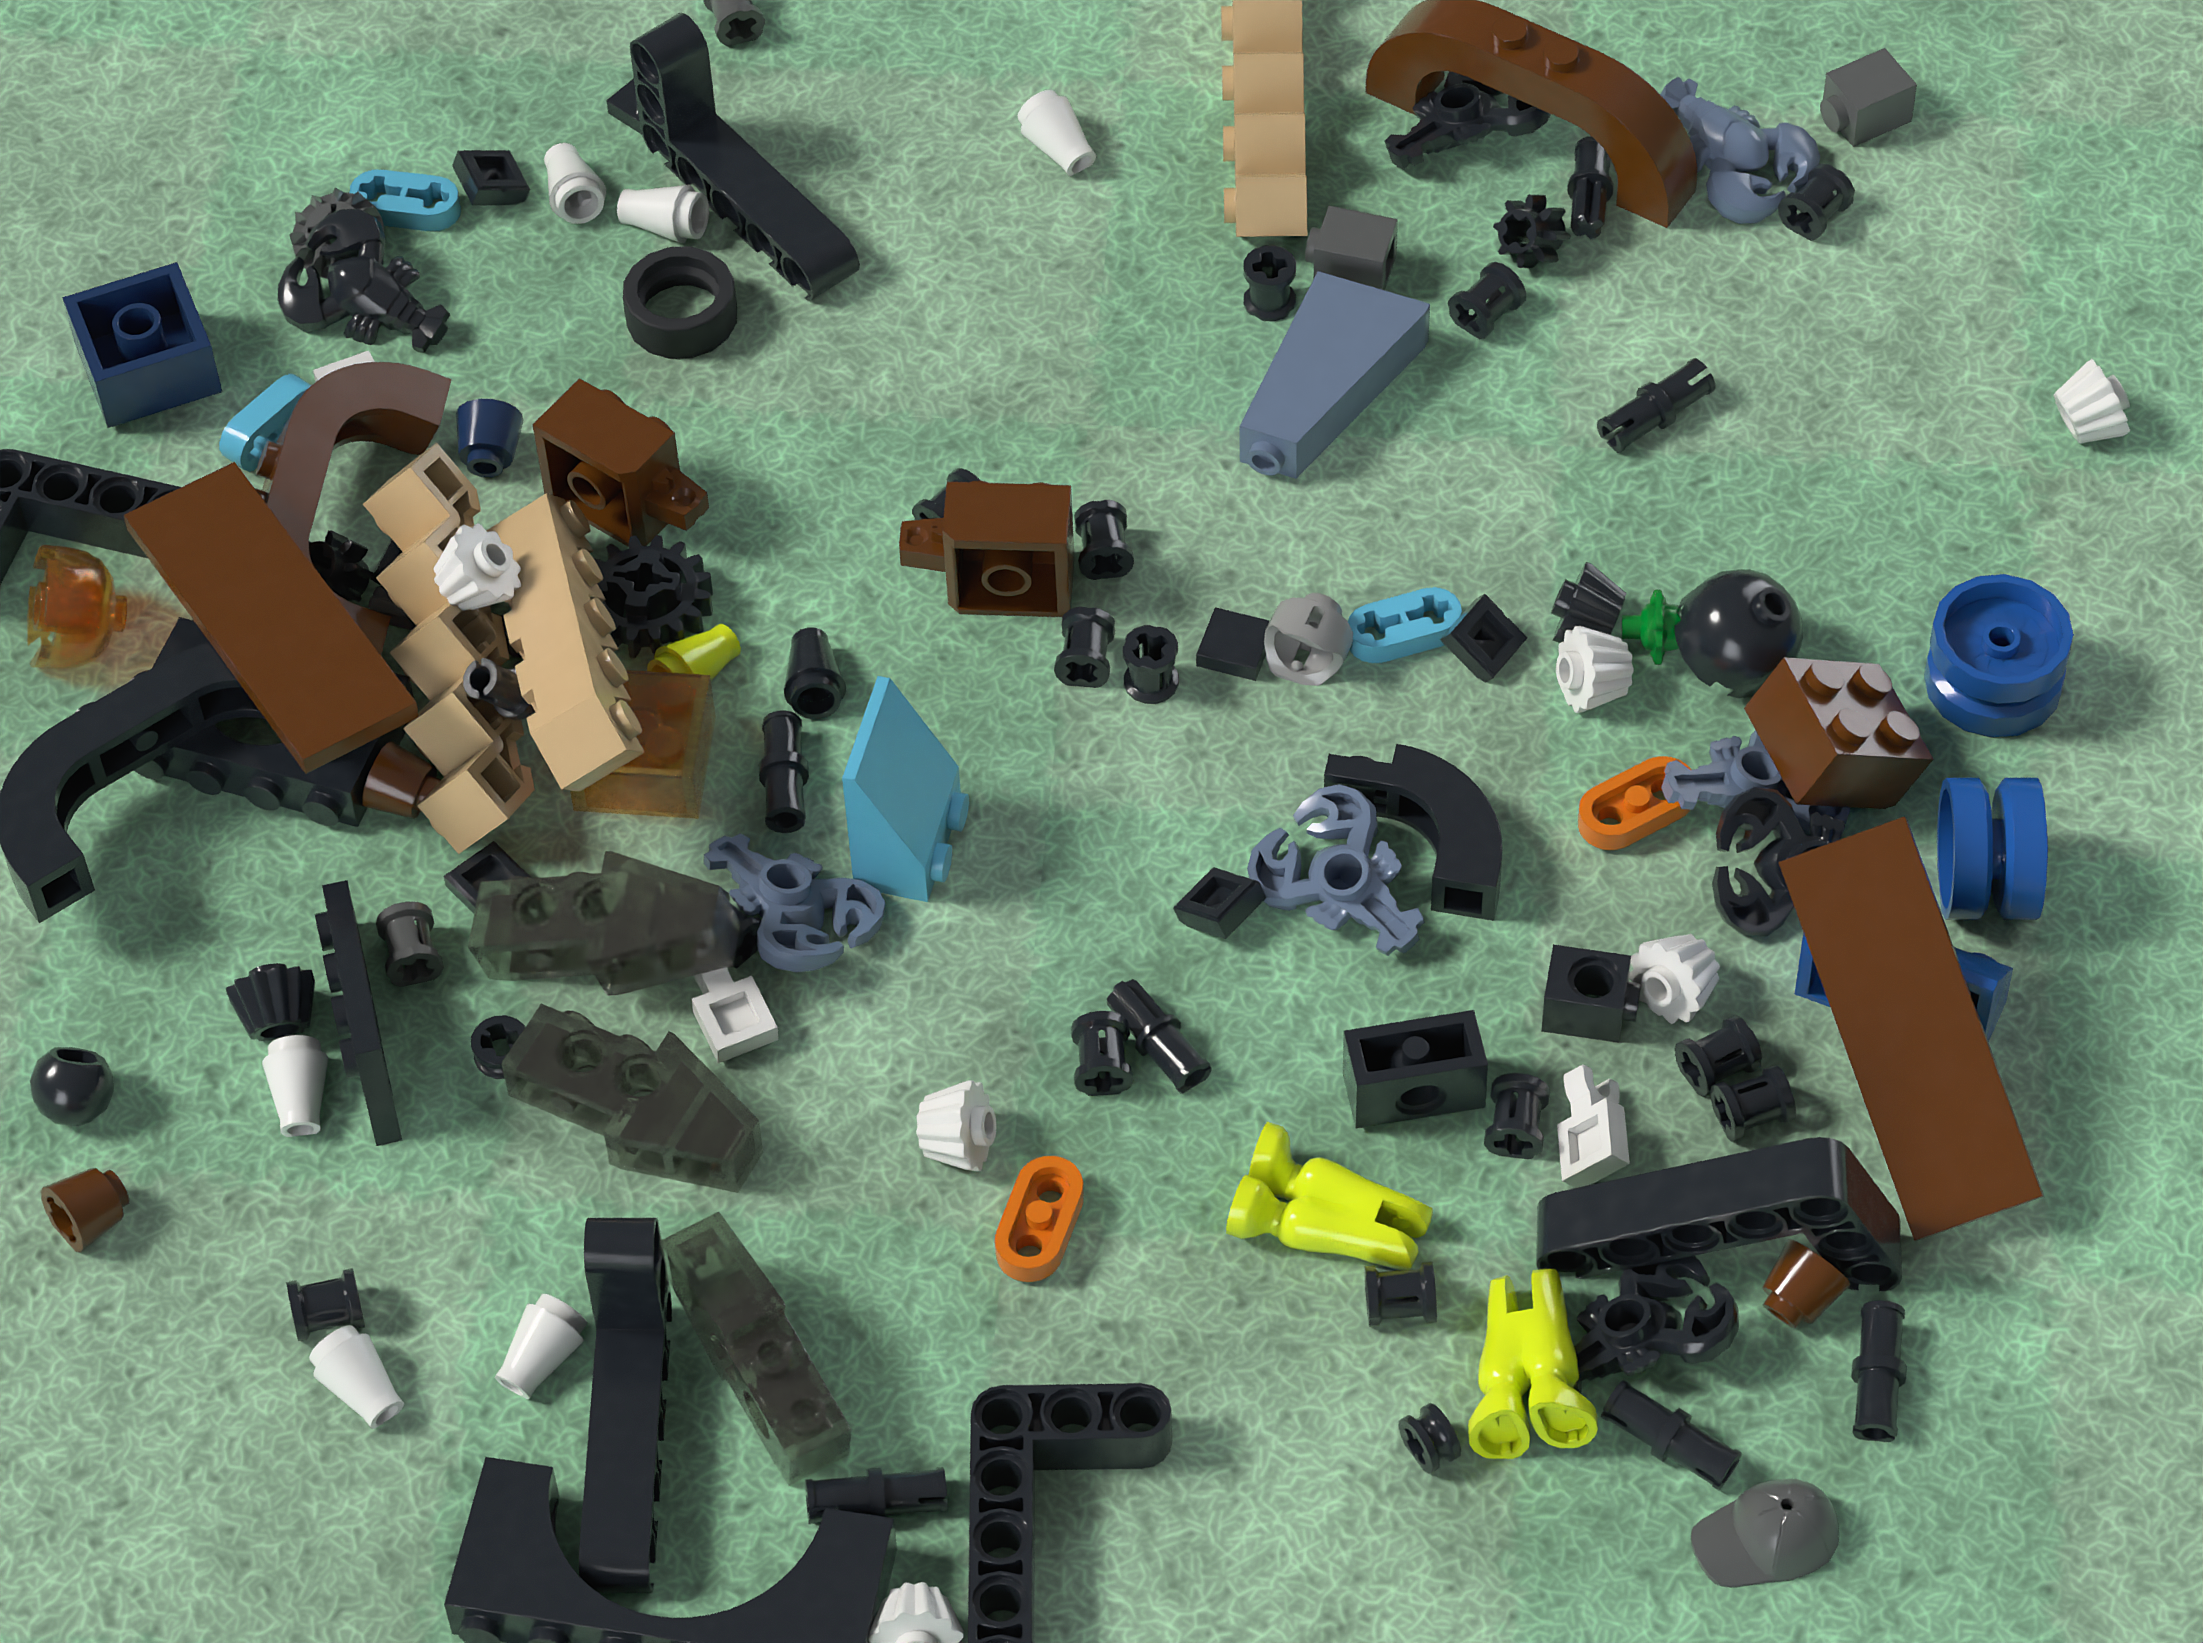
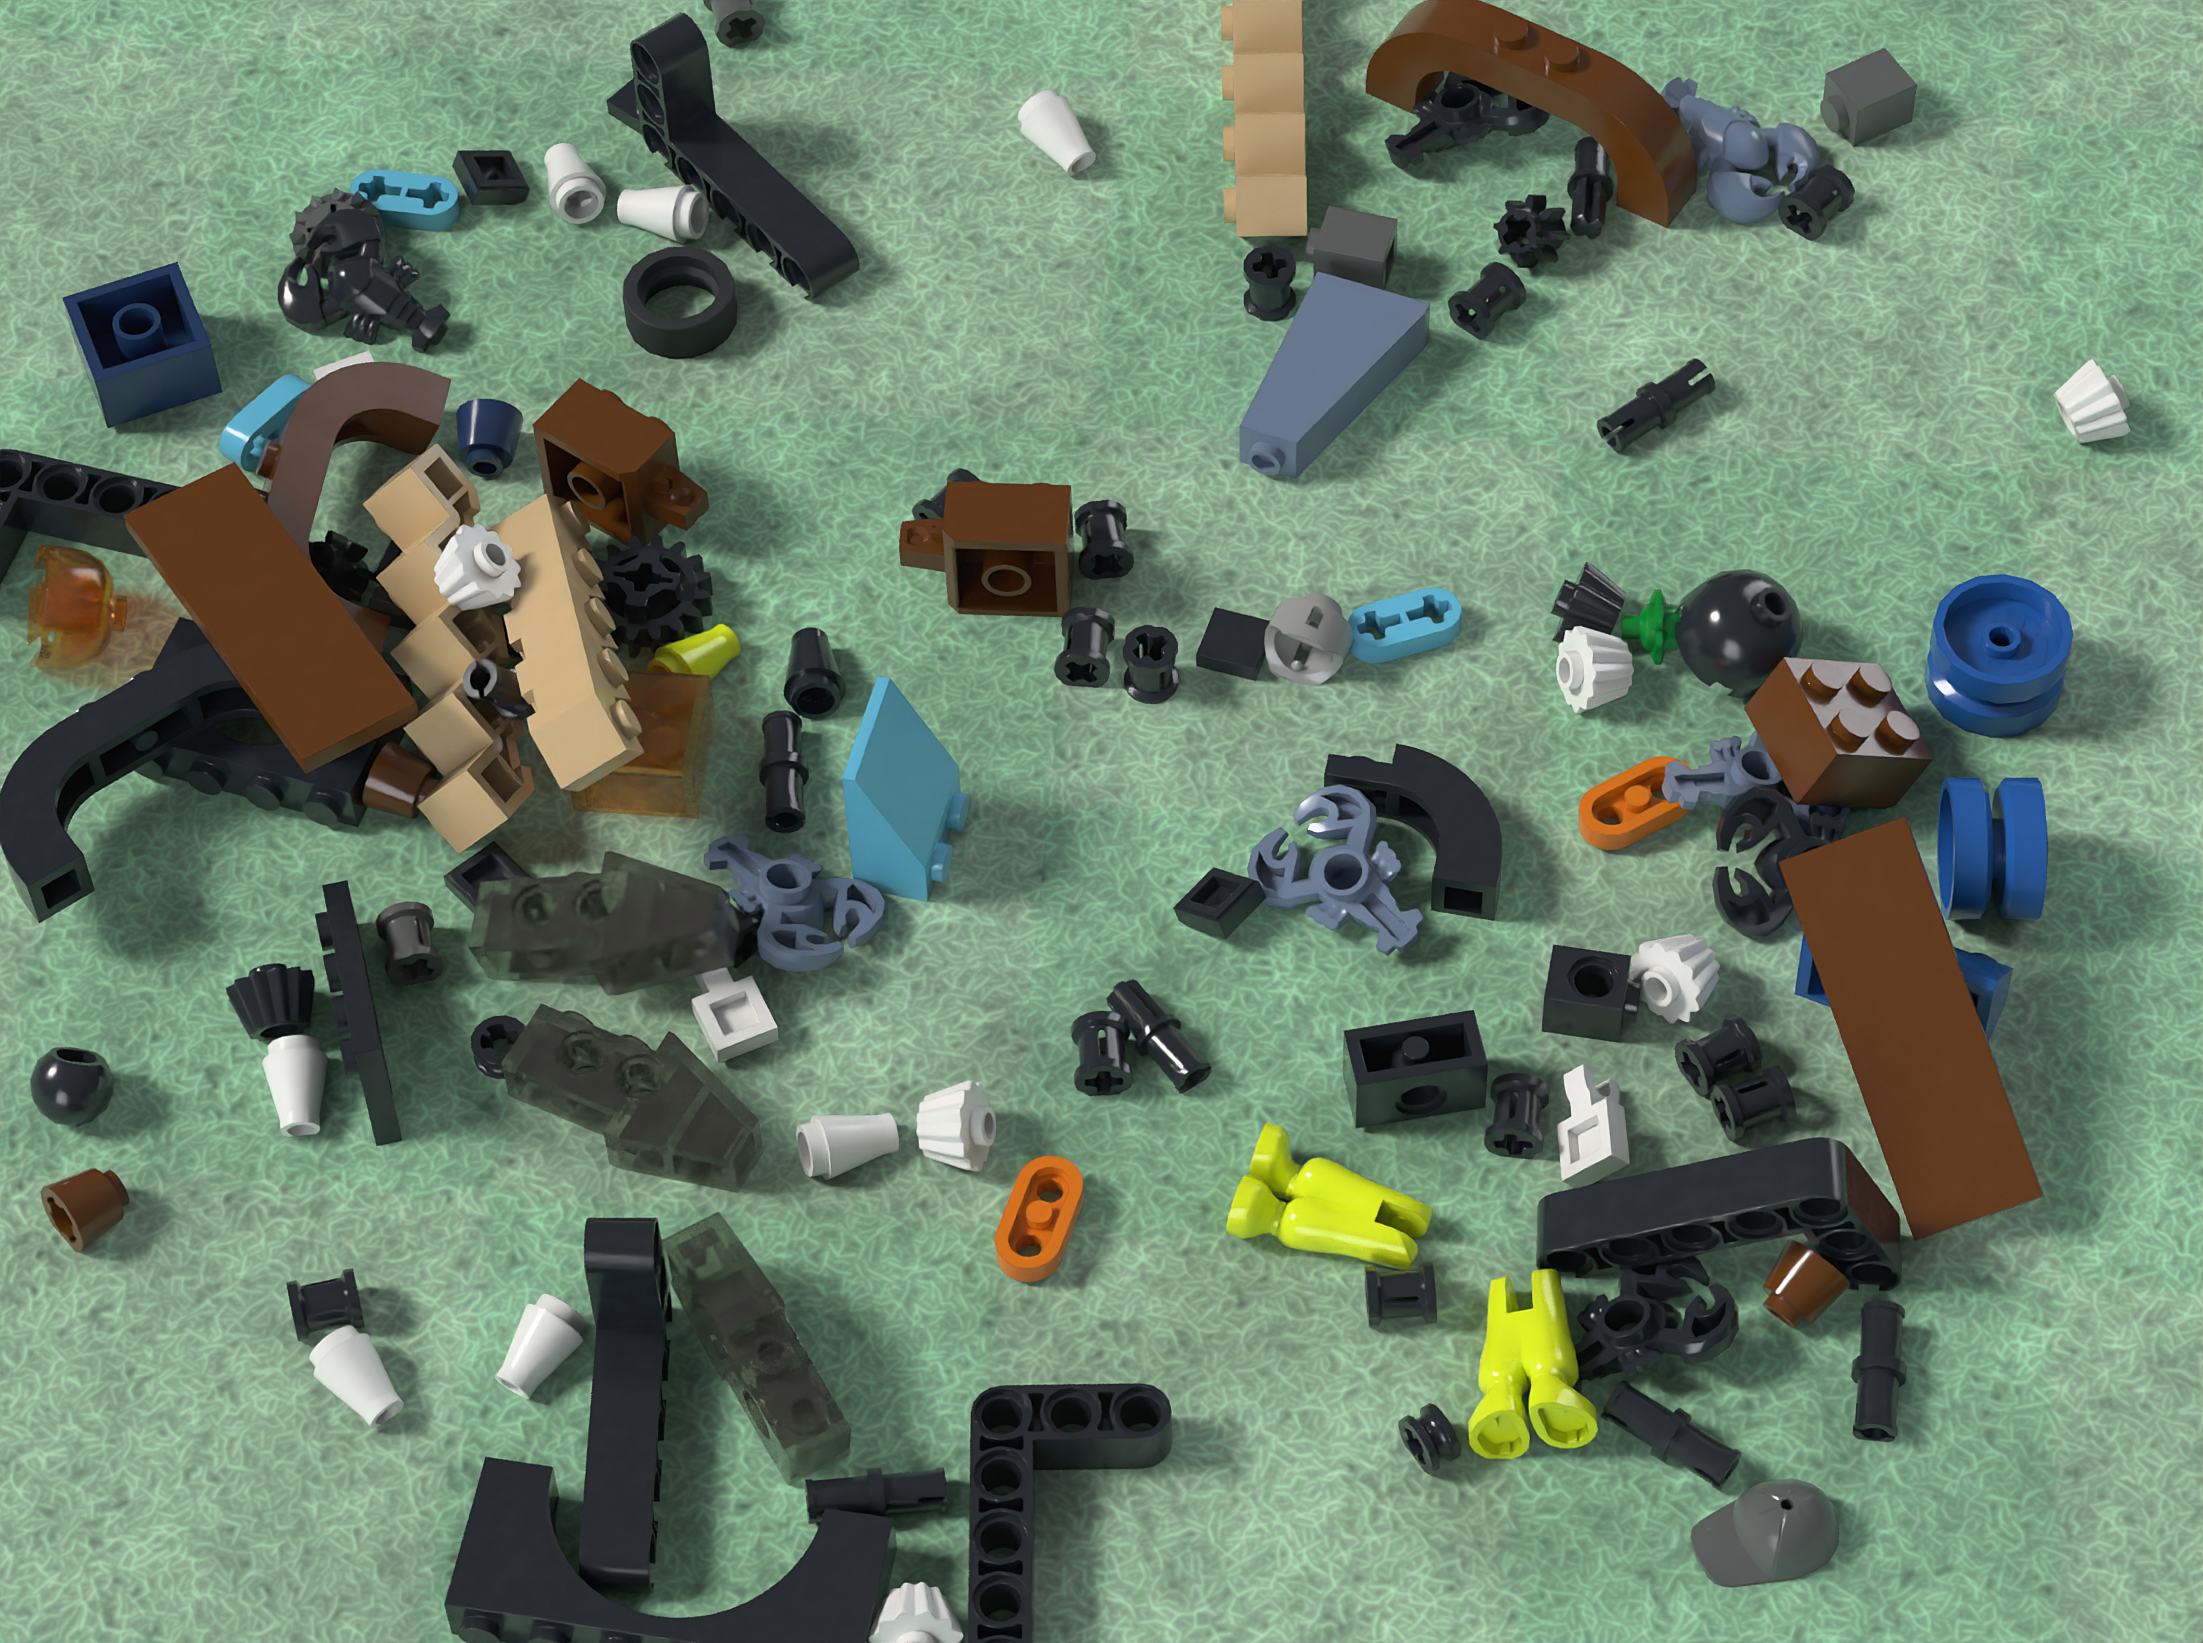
black tile [1440,594,1528,683] -> none
none -> white cone [796,1113,899,1180]

